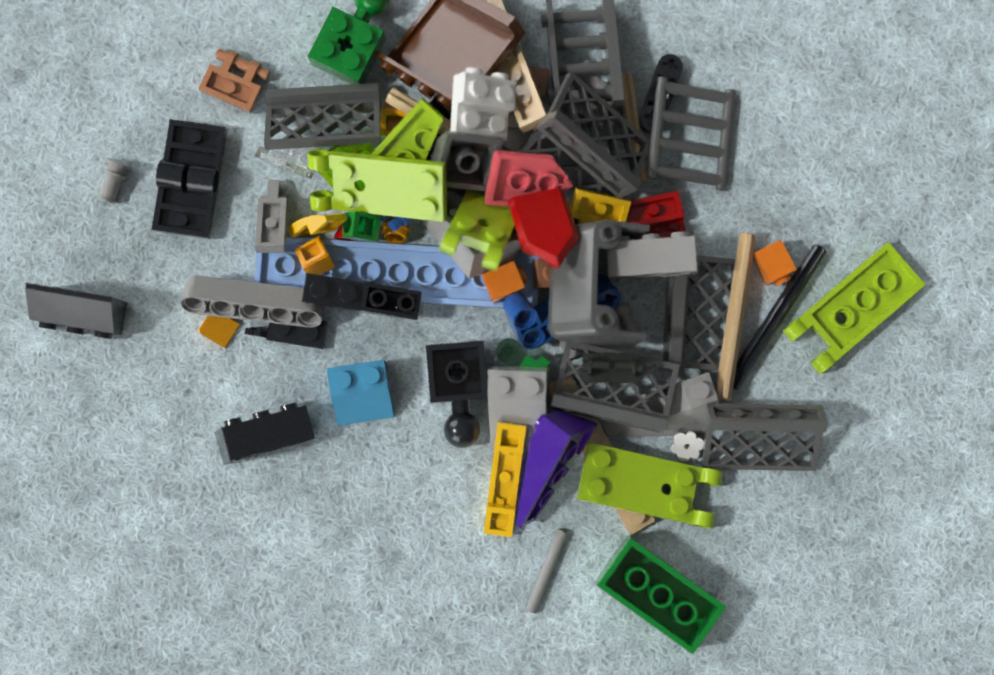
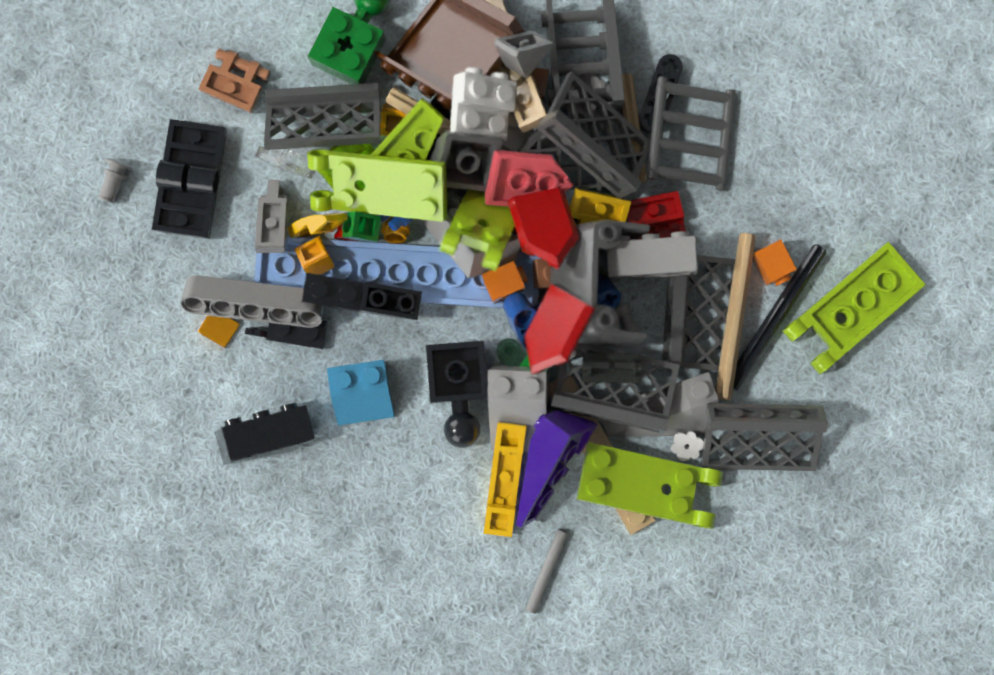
slope [25,283,128,340] -> none
green brick [594,535,727,655] -> none
none -> light grey slope [494,30,553,79]
none -> tile [525,283,595,374]

